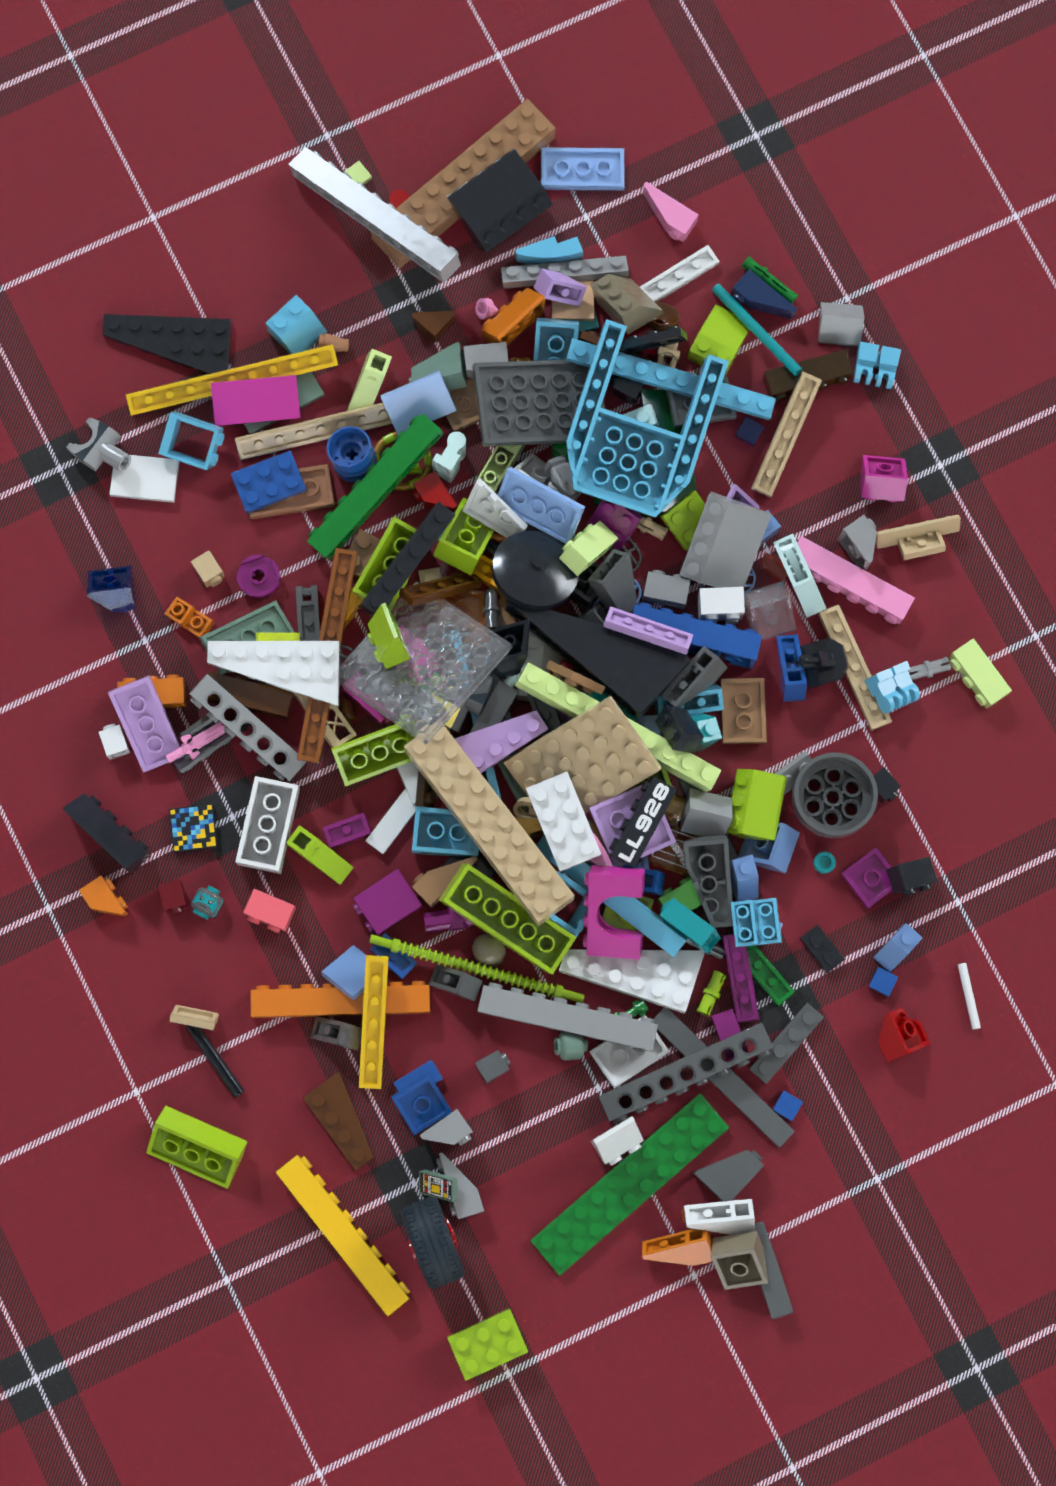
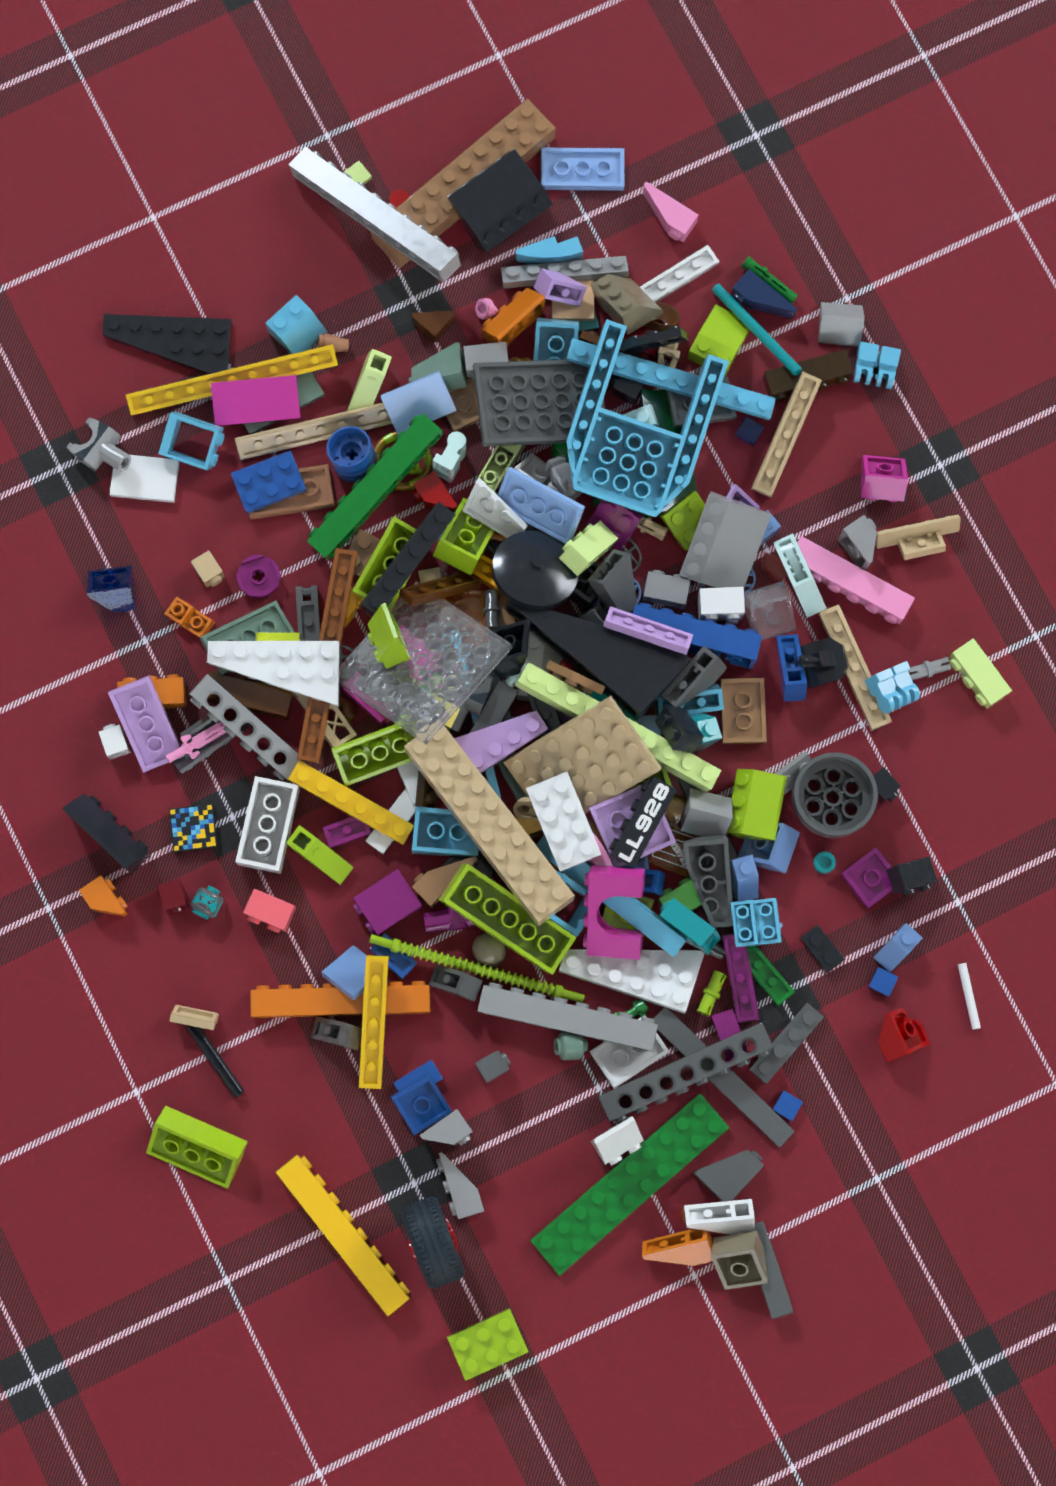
reddish brown wing [303,1071,374,1171] -> none
tile [419,1170,458,1202] -> none
none -> yellow plate [288,760,414,845]

